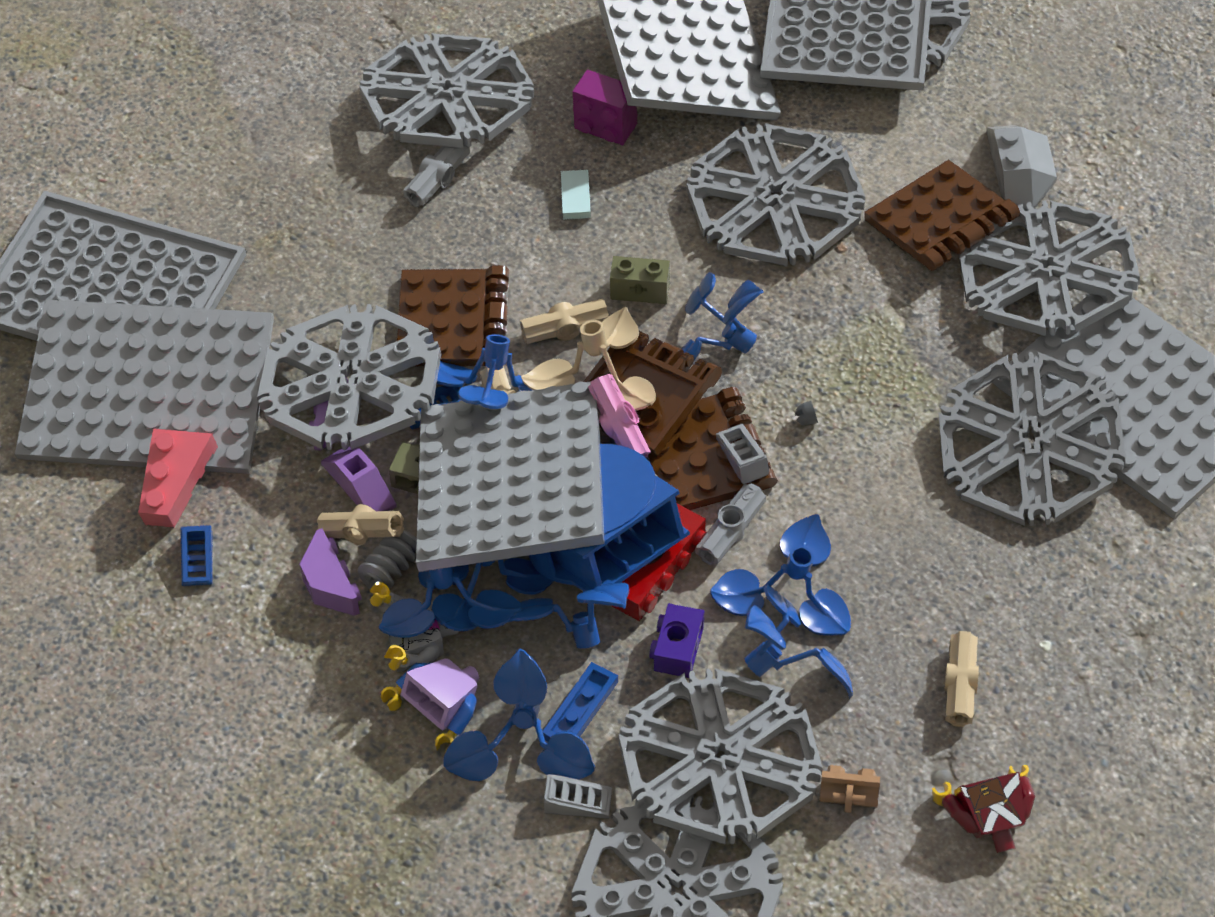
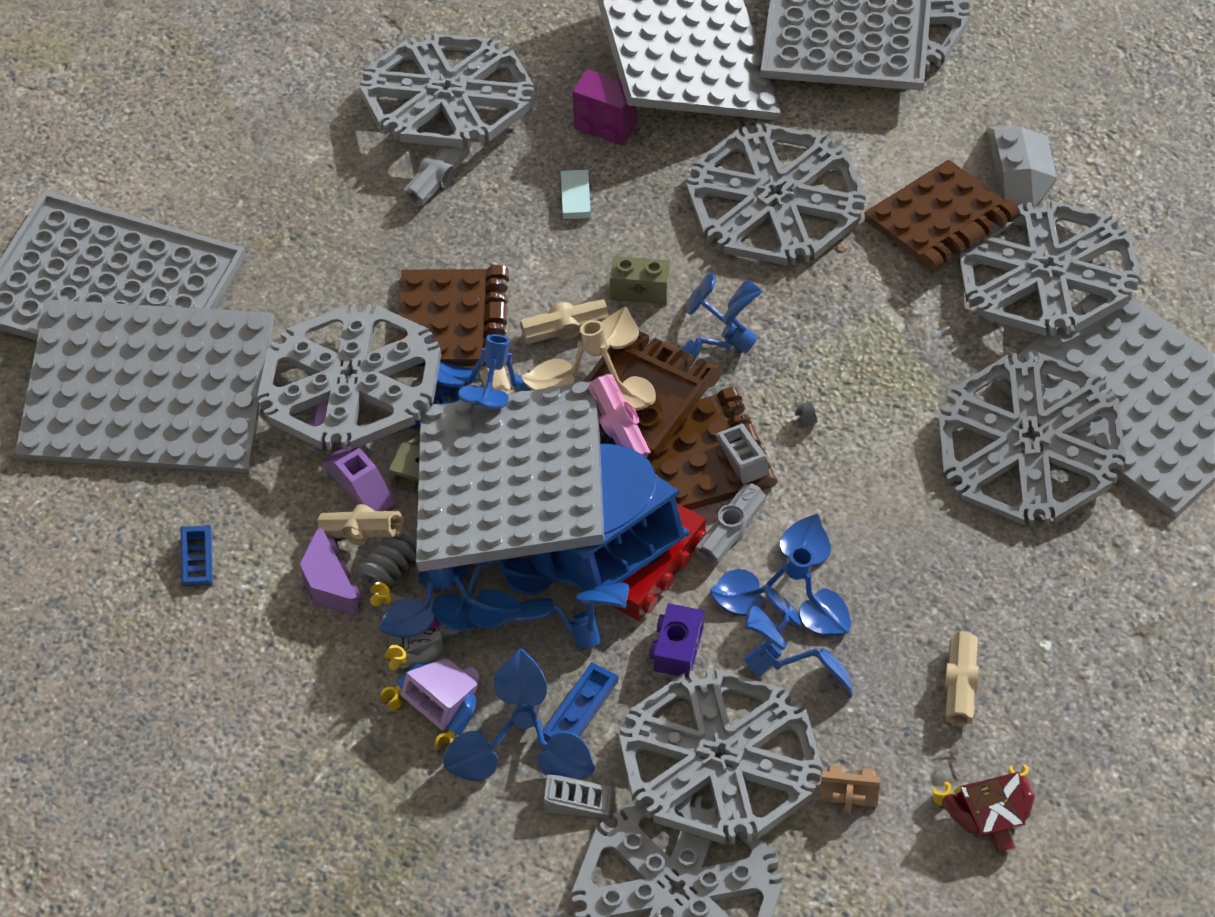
coral wedge [138,429,218,528] -> none

